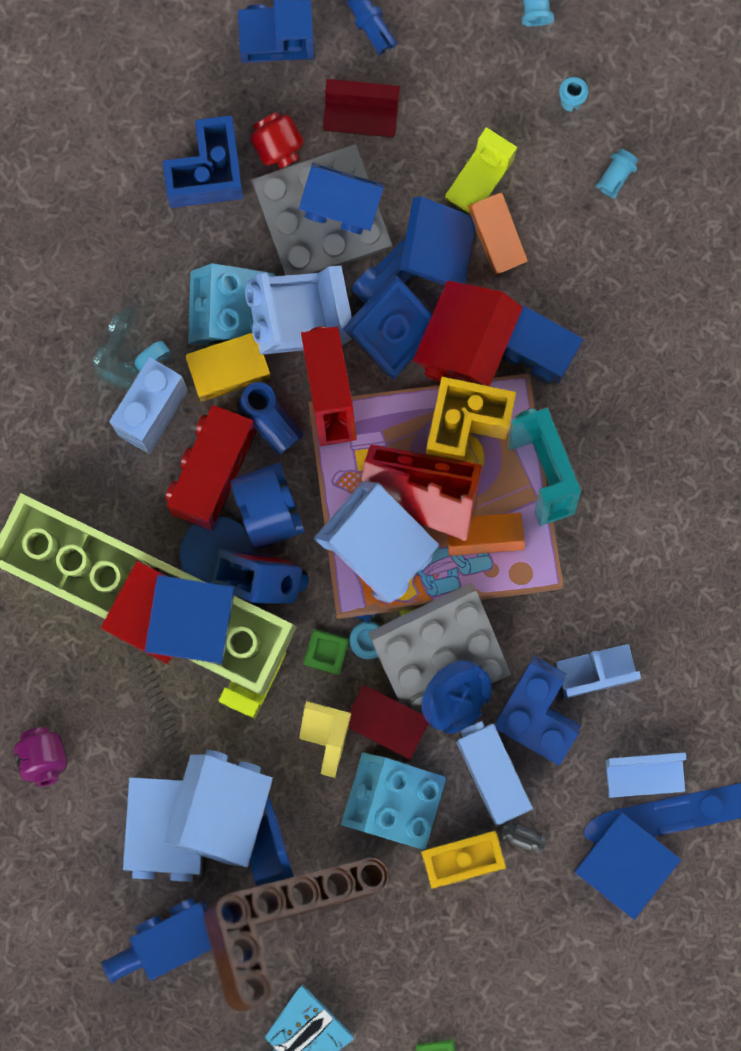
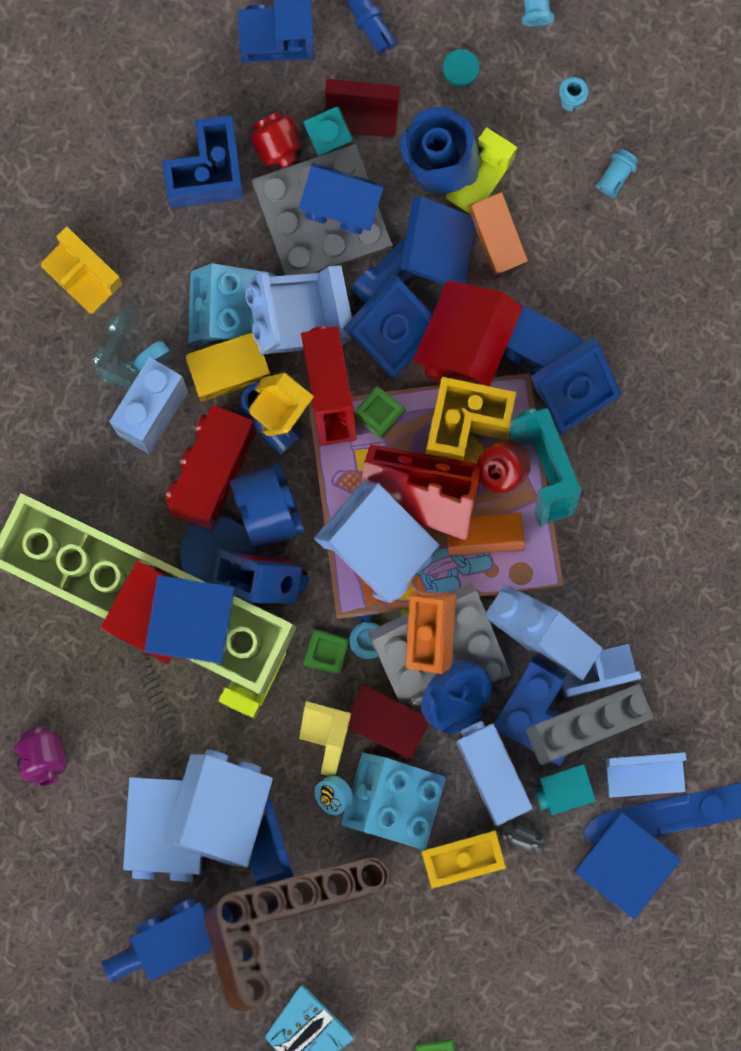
none -> yellow panel [41,226,123,314]
none -> yellow panel [249,373,314,436]
none -> teal brick [303,106,354,156]
none -> medium azure tile [314,775,353,815]
none -> bright green tile [354,386,406,440]
none -> blue brick [400,107,482,194]
none -> orange slope [405,592,456,674]
none -> teal tile [443,49,479,88]
none -> red head [476,440,531,493]
none -> light blue brick [485,584,603,680]
none -> dark grey plate [526,684,654,765]
none -> blue tile [530,336,622,435]
none -> teal brick [534,765,596,816]

